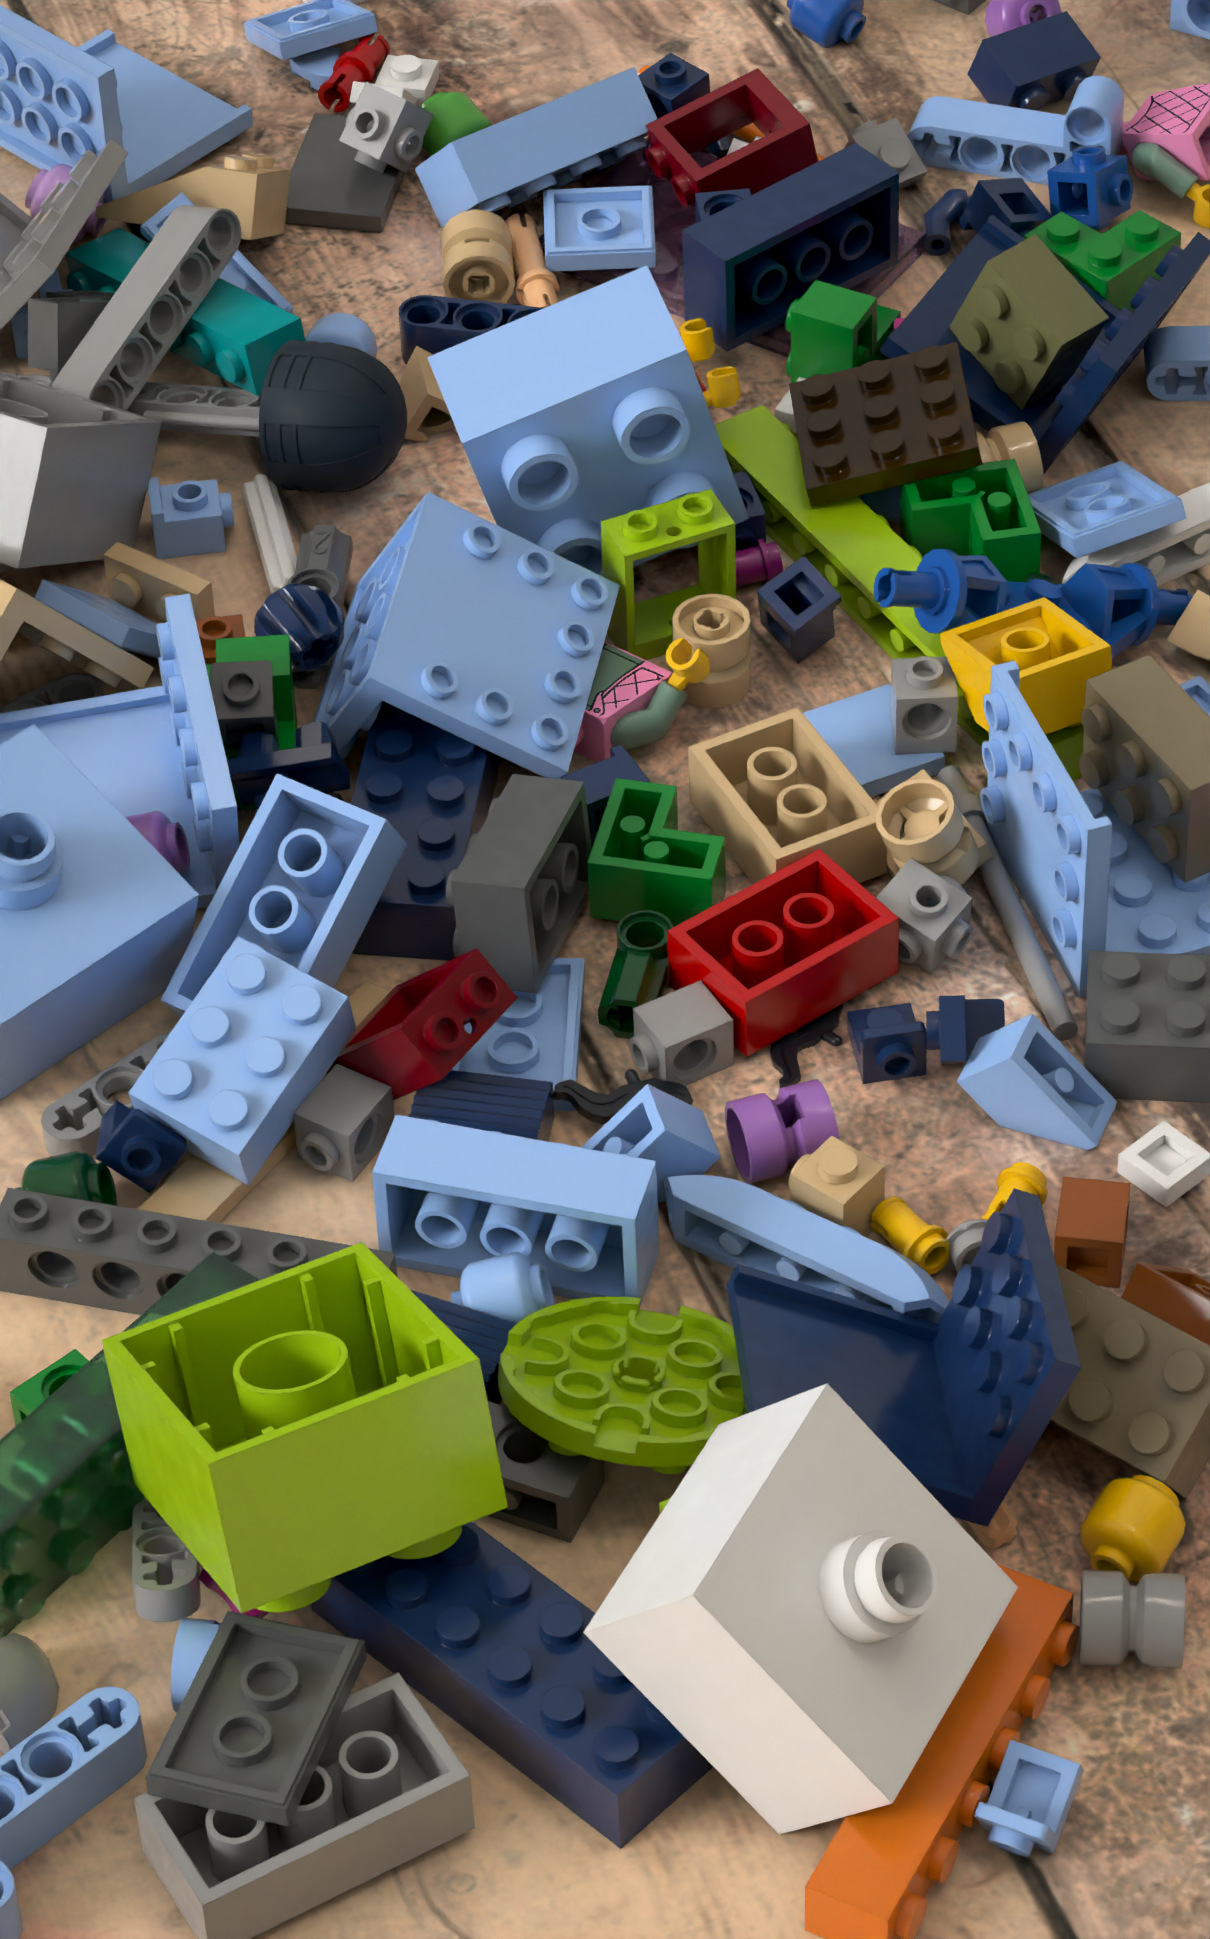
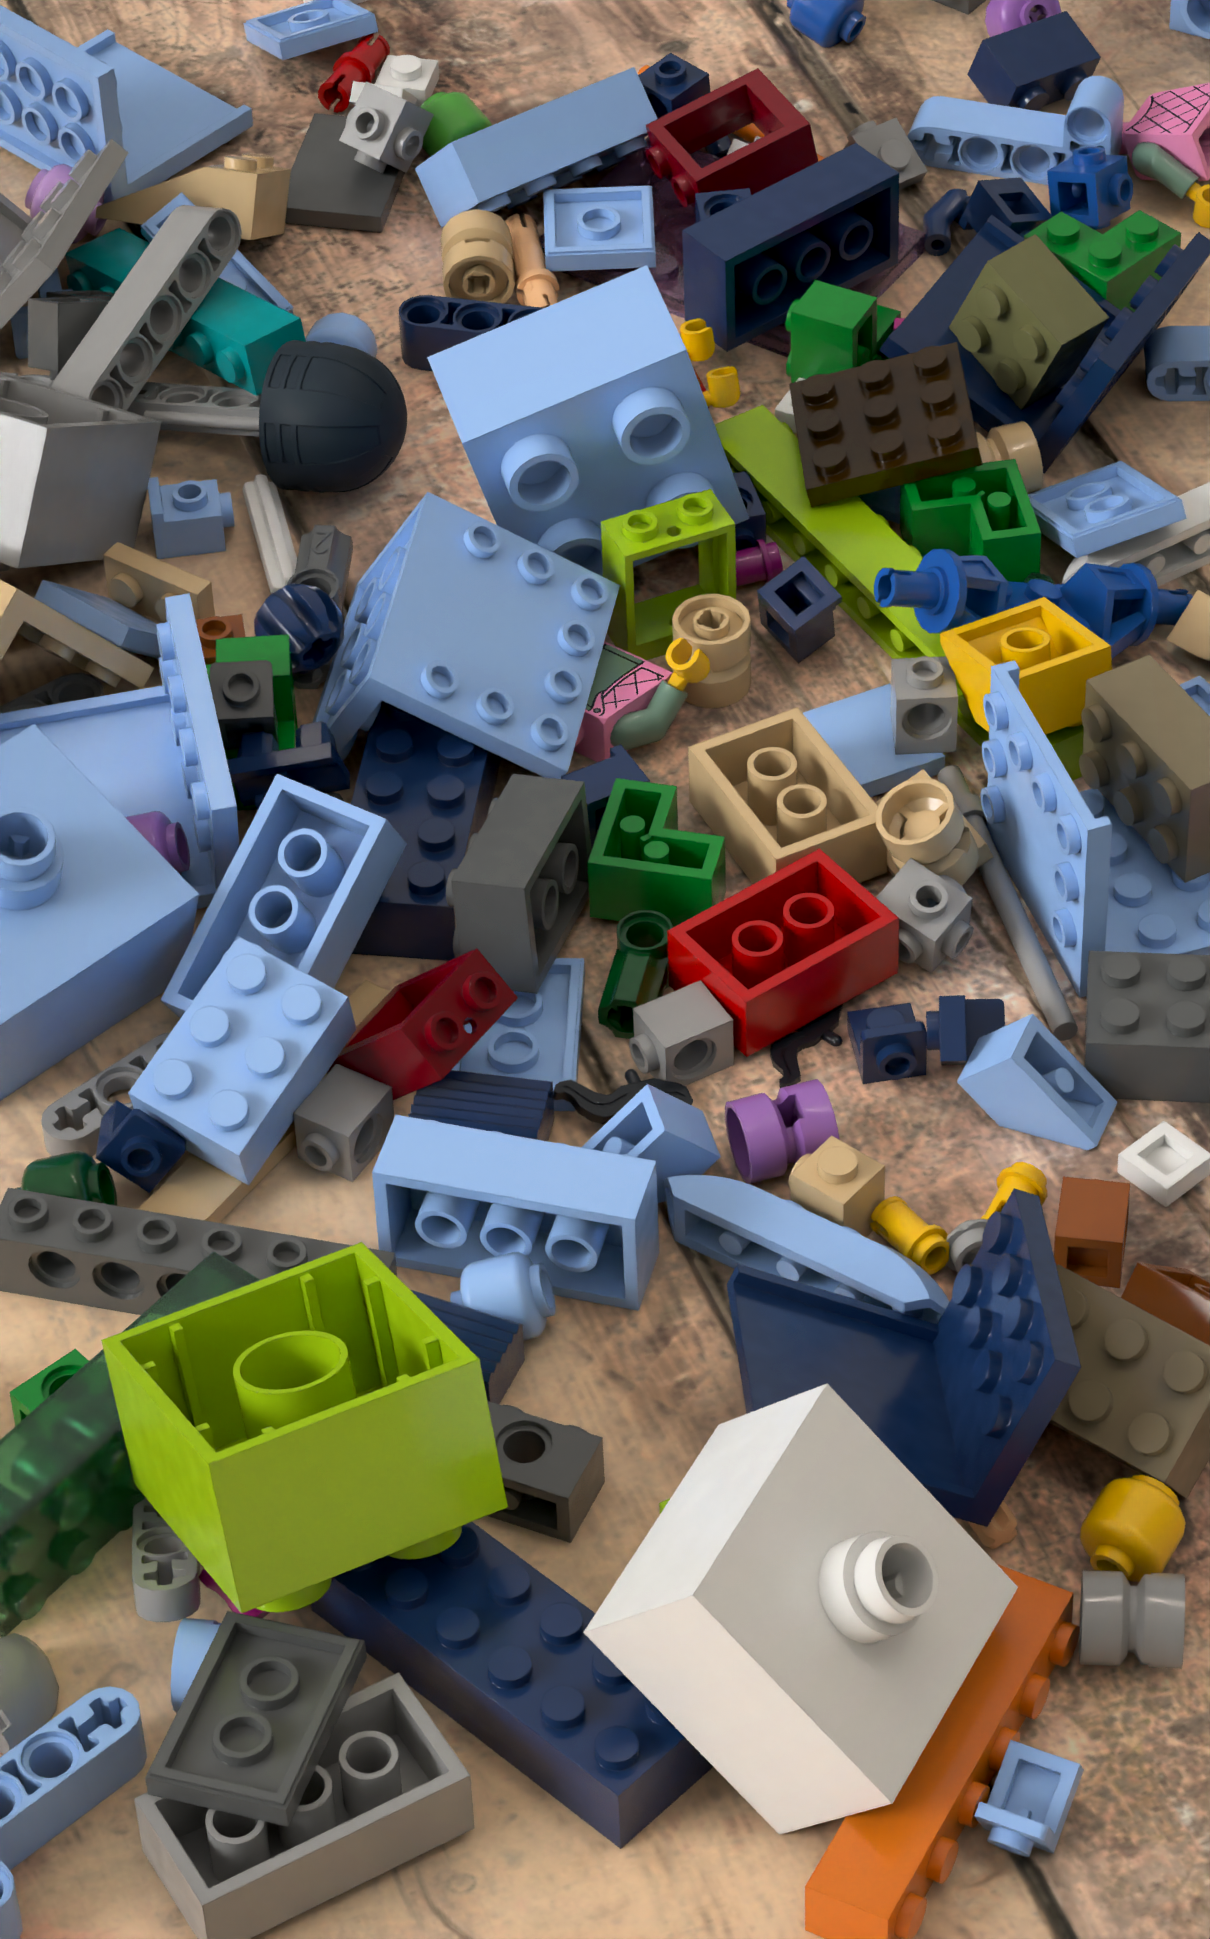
light blue tile [290,46,341,90] -> none
tan brick [399,346,457,442] -> none
lime plate [498,1296,747,1474] -> none

